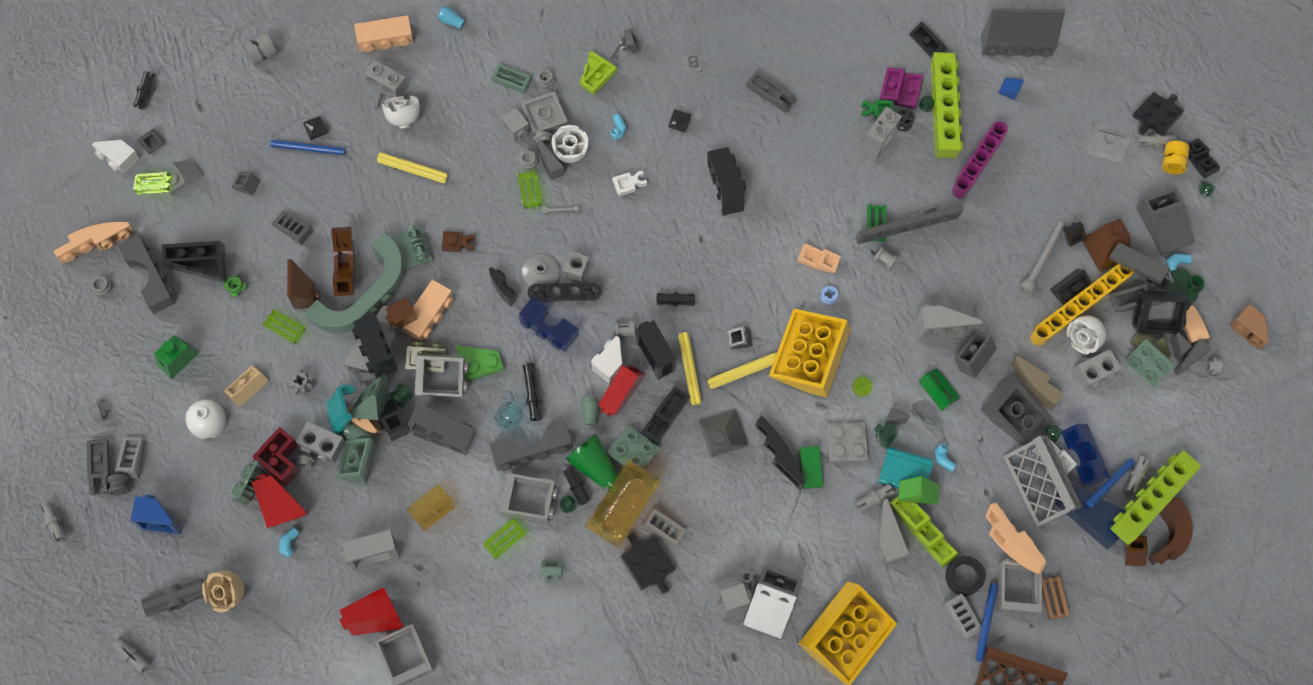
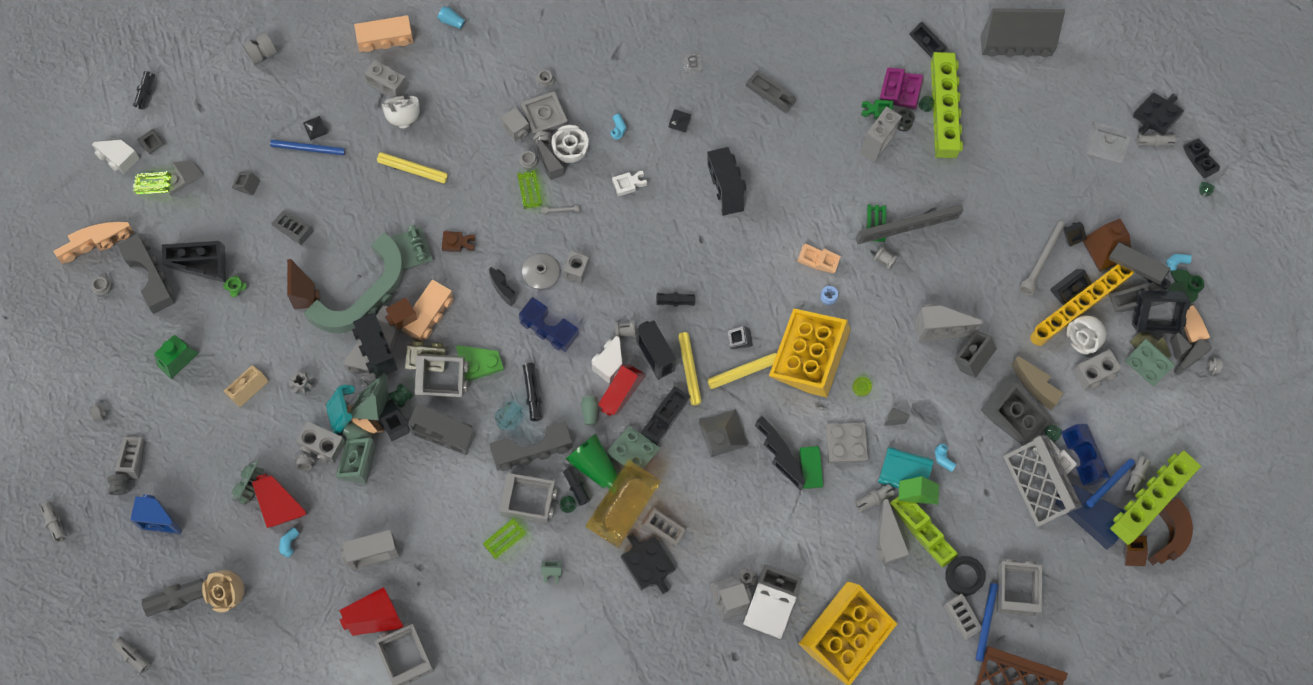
dark grey hinge [87,438,110,496] -> none
white cylinder [185,399,227,439] -> none
dark red brick [252,427,299,487] -> none
clear neon green tile [262,309,306,345] -> none
reddish brown arch [331,227,356,296] -> none
clear yellow hinge [407,485,455,532] -> none
sand green tile [491,64,532,94] -> none
black beam [527,283,602,302] -> none
lime wing [580,51,618,95] -> none
dark grey tile [618,28,639,53] -> none
clear green tile [874,422,898,449] -> none
green slope [919,368,960,411] -> none
magenta beam [952,121,1008,198] -> none
light nougat slope [985,503,1046,574] -> none
blue slope [998,78,1024,100] -> none
medium nougat tile [1042,576,1070,620] -> none
dark grey slope [1136,187,1195,255] -> none
yellow wheel [1162,141,1190,175] -> none
medium nougat slope [1229,304,1269,350] -> none

